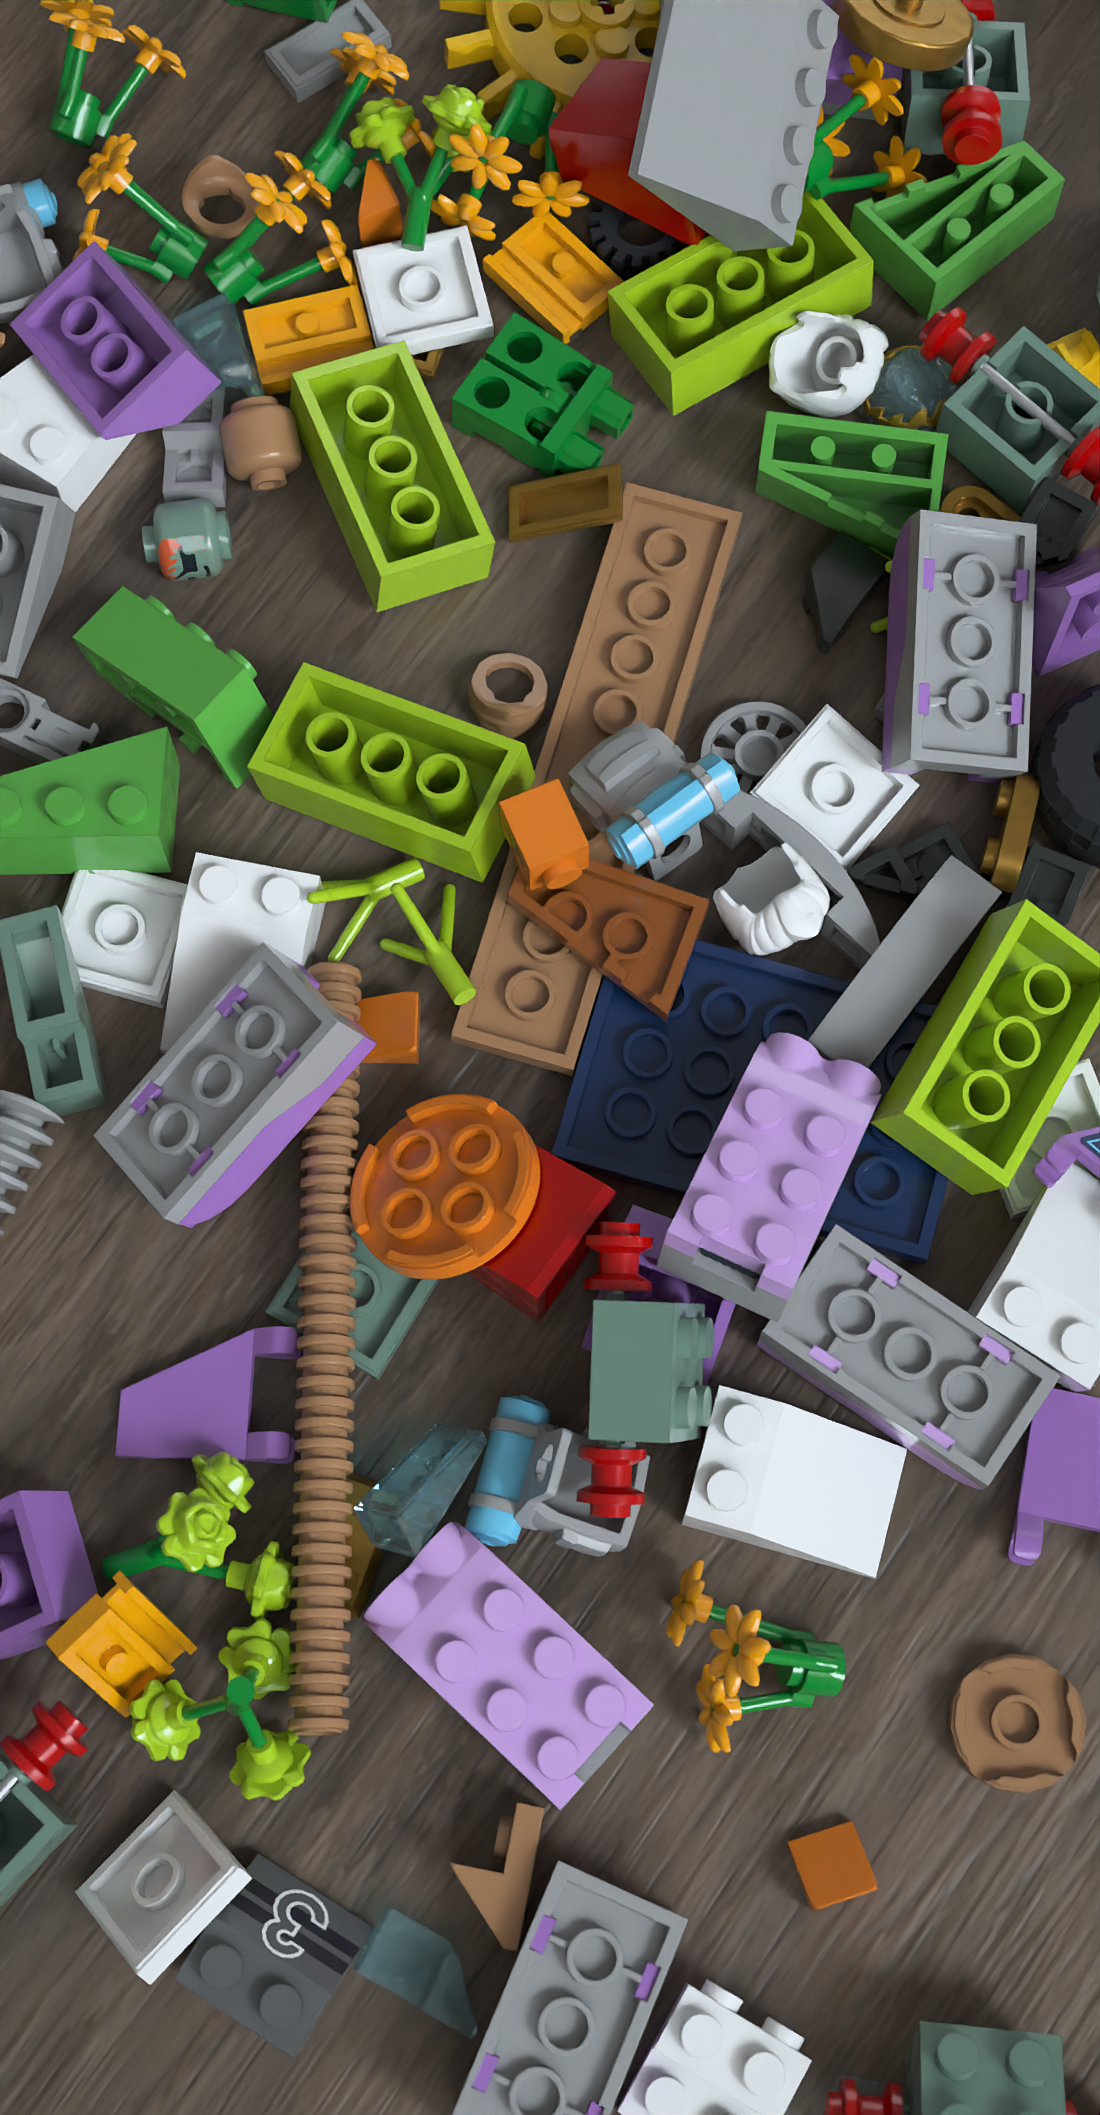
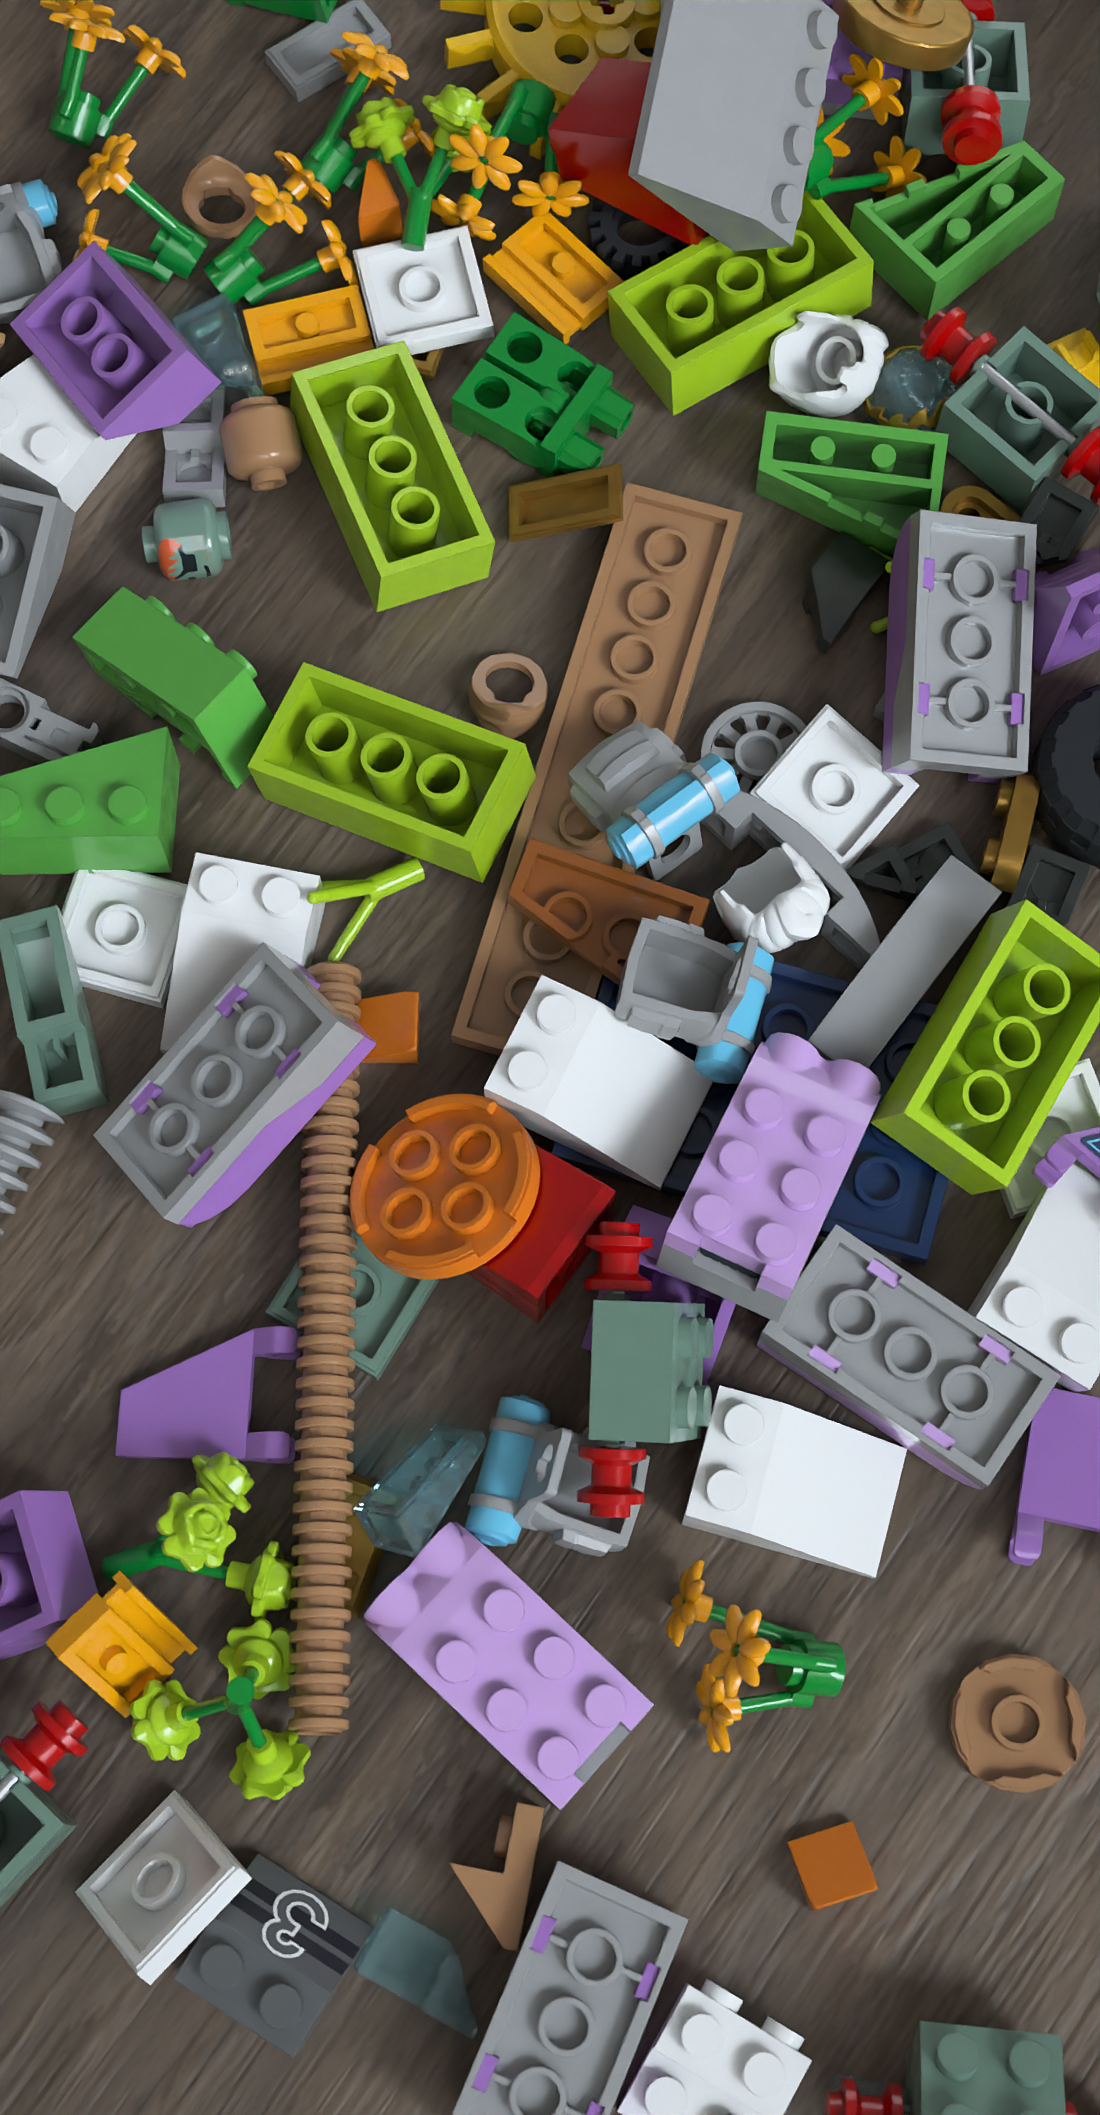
lime plant [380,883,476,1005] -> none
orange brick [499,778,589,891] -> none
none -> white slope [484,975,713,1191]
none -> light grey piece [614,915,774,1084]

